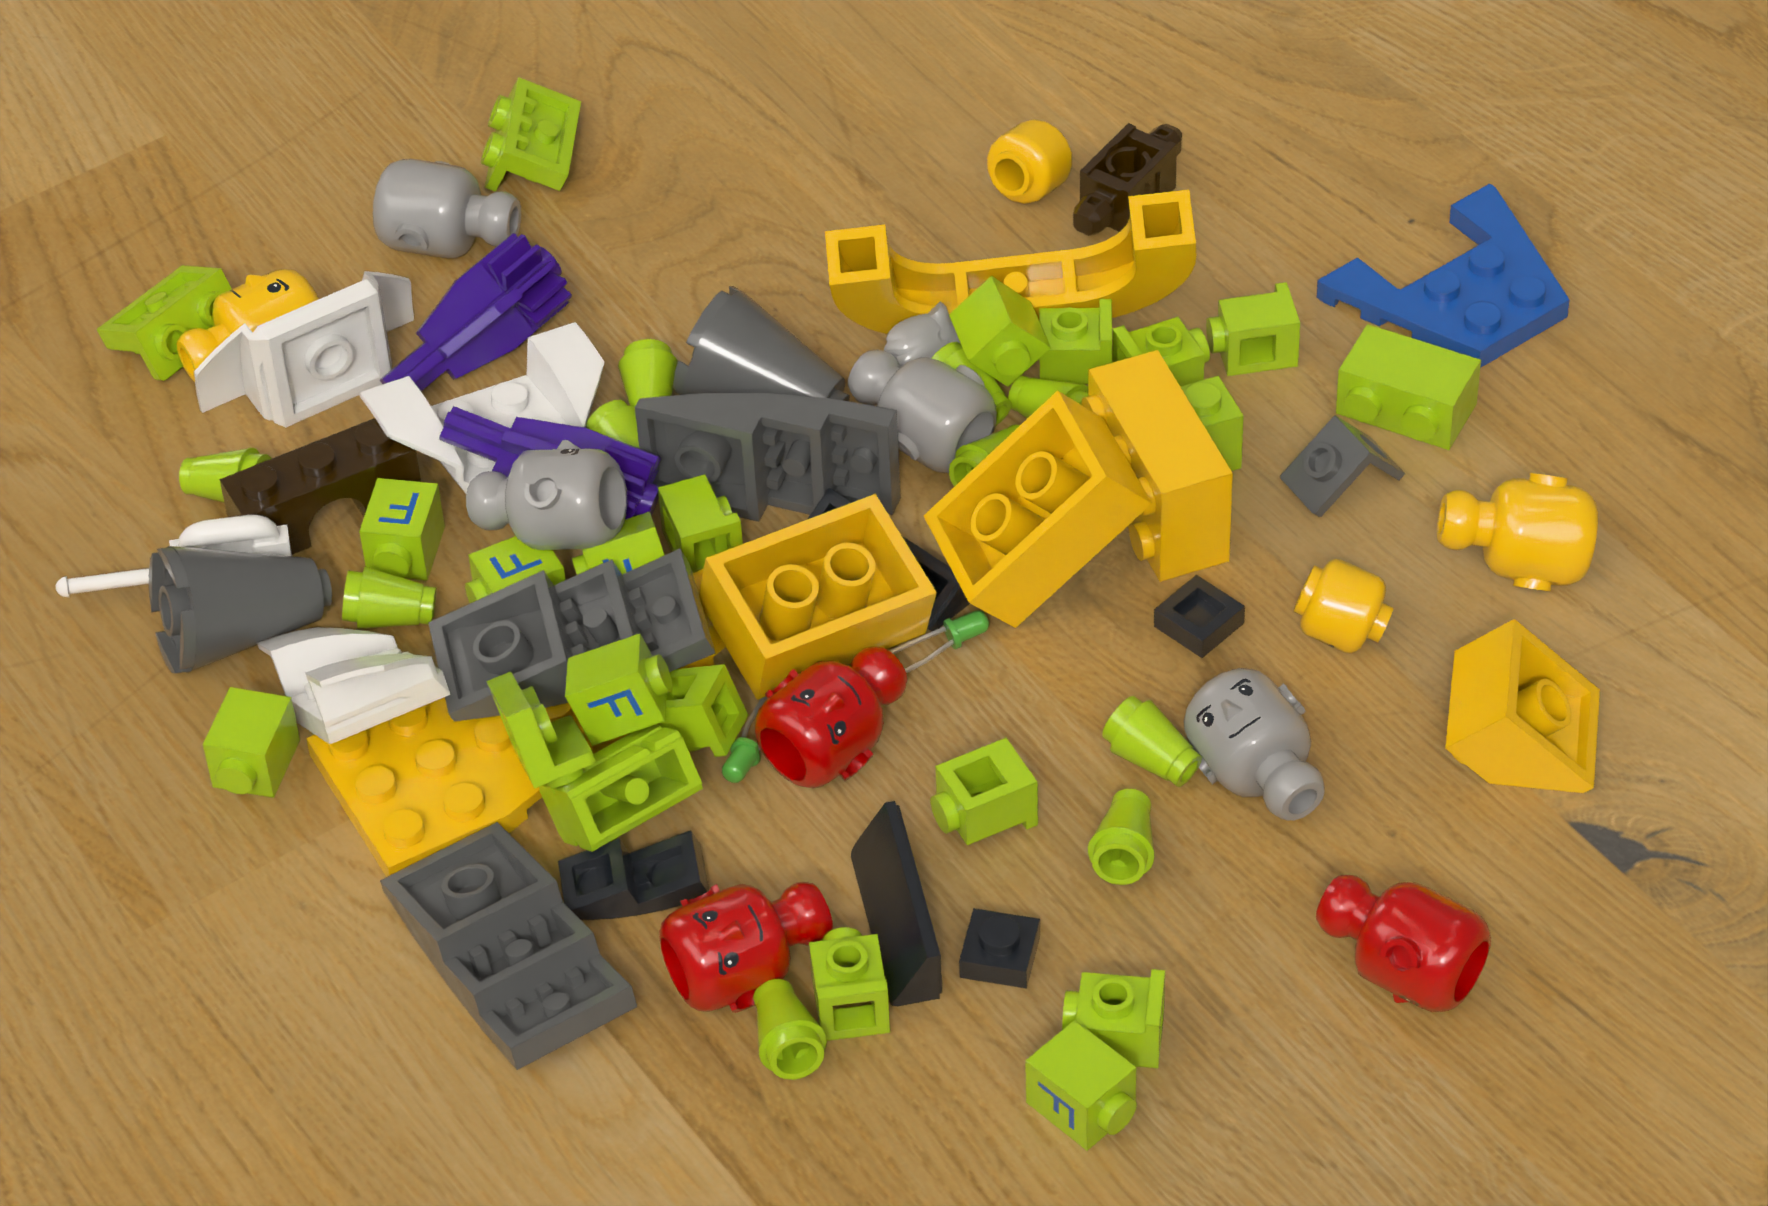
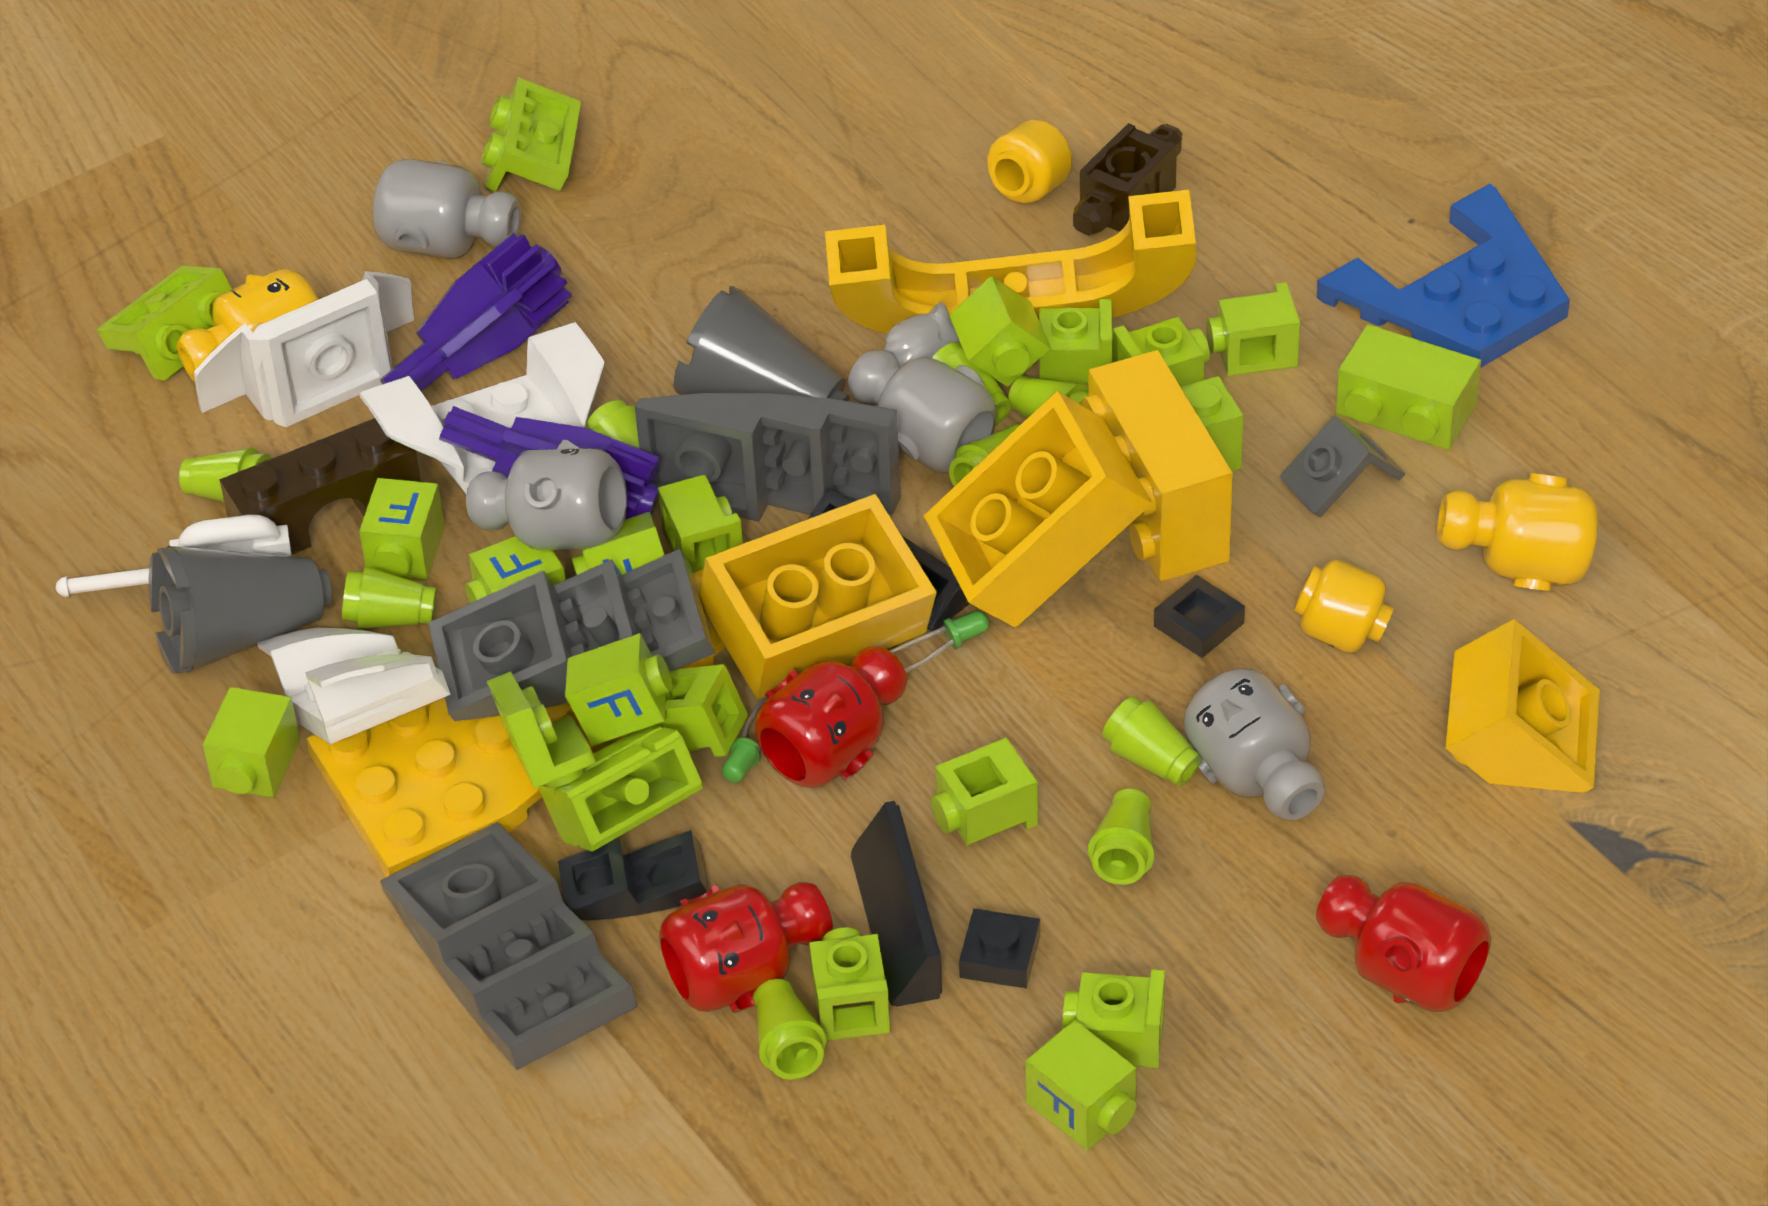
lime cone [618,339,678,406] -> none

